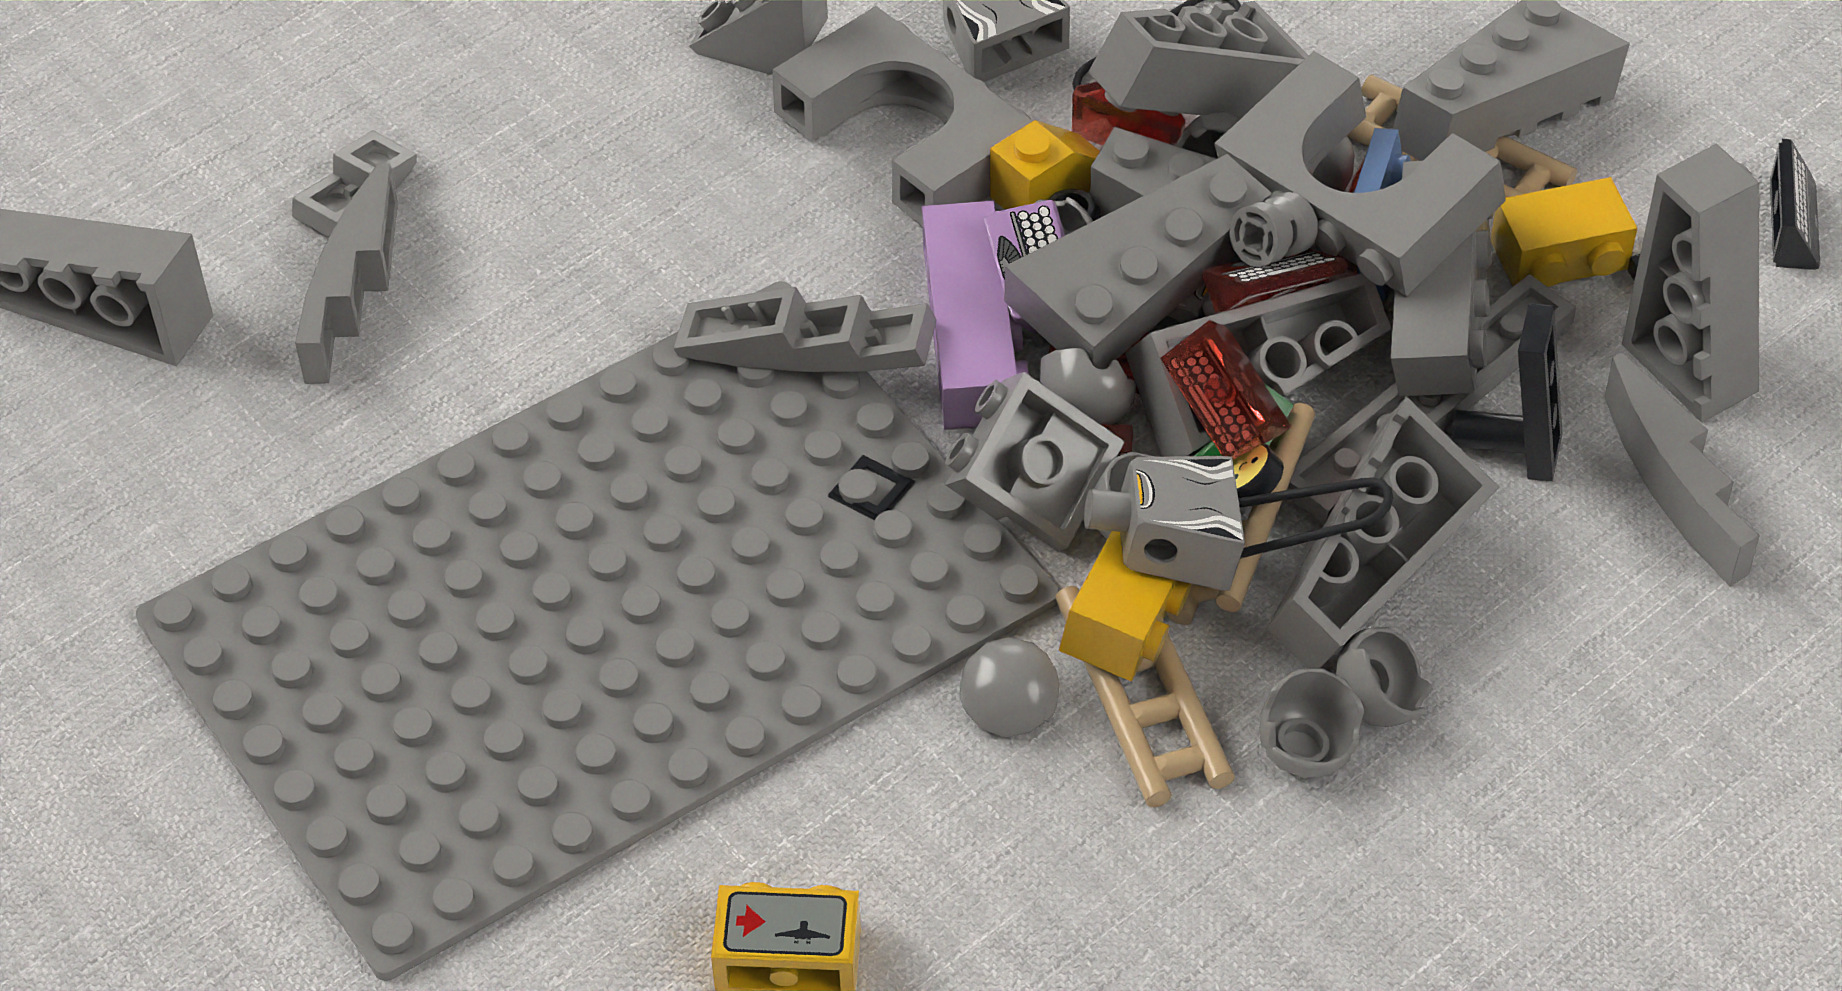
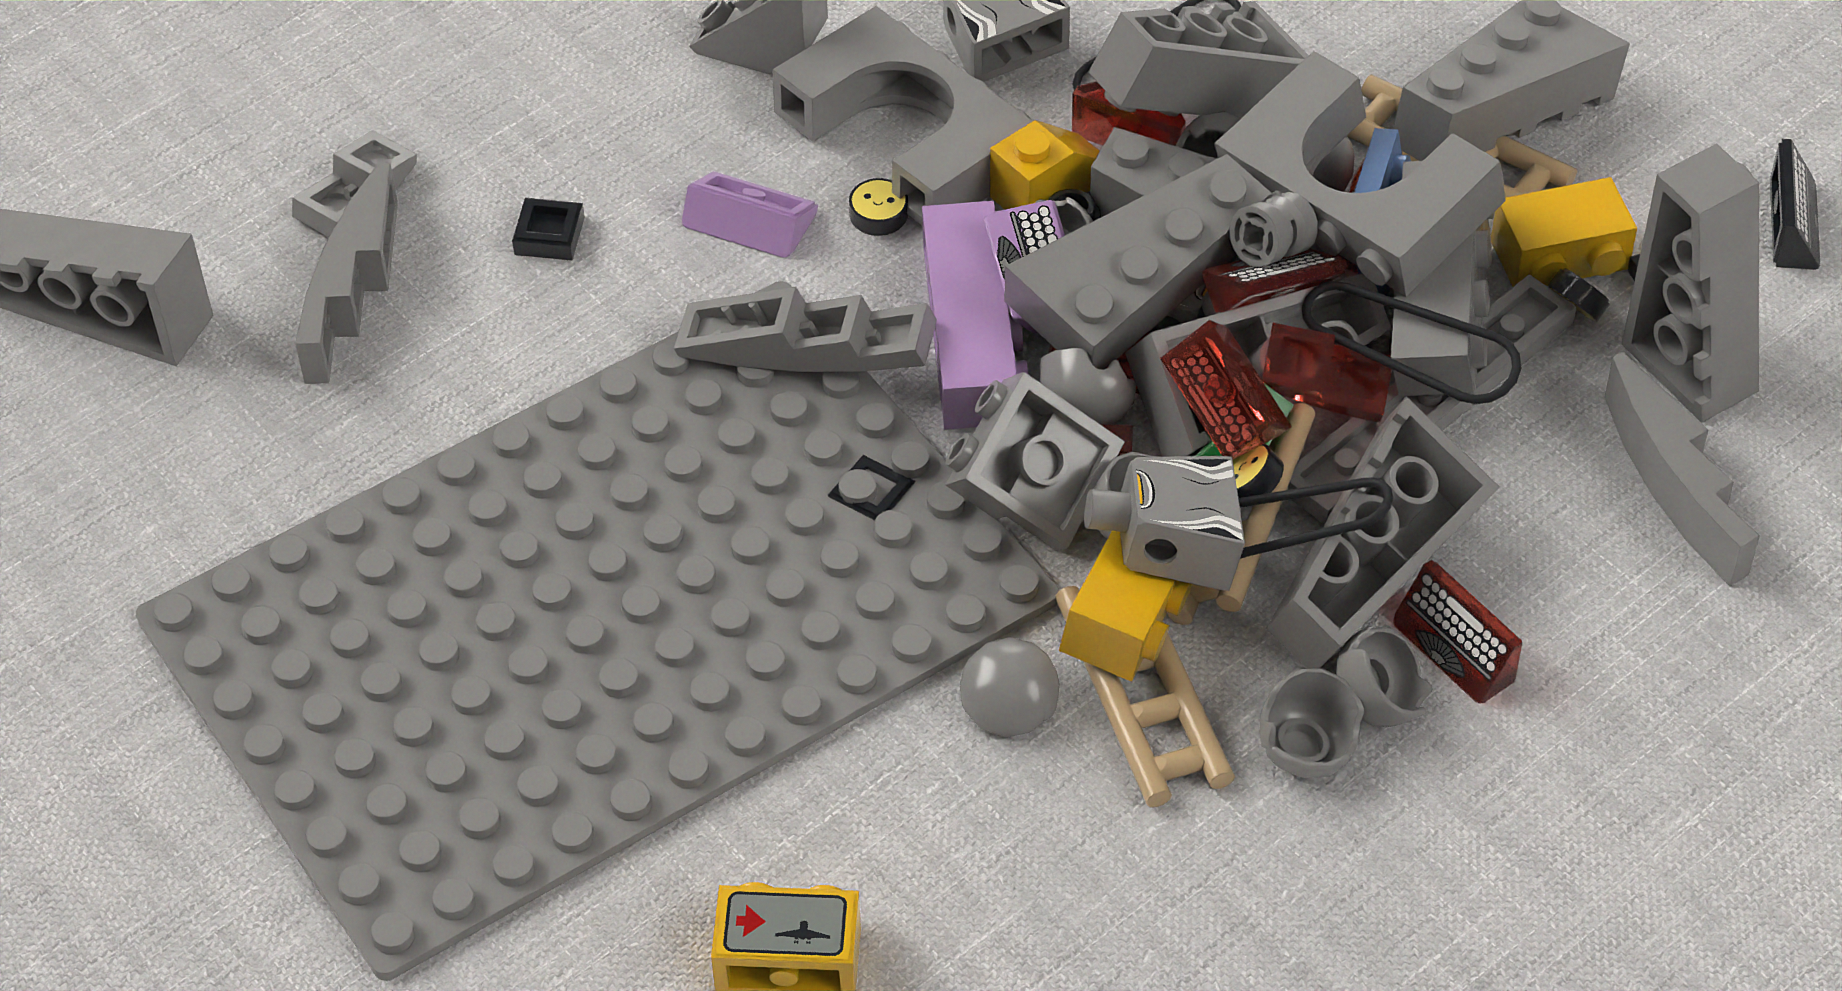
black piece [1452,304,1563,482] -> none
none -> black tile [512,198,585,261]
none -> lavender slope [682,171,818,258]
none -> tile [849,178,908,236]
none -> clear red slope [1261,322,1392,423]
none -> black piece [1302,281,1522,404]
none -> slope [1393,559,1522,704]
none -> black tile [1547,268,1610,322]

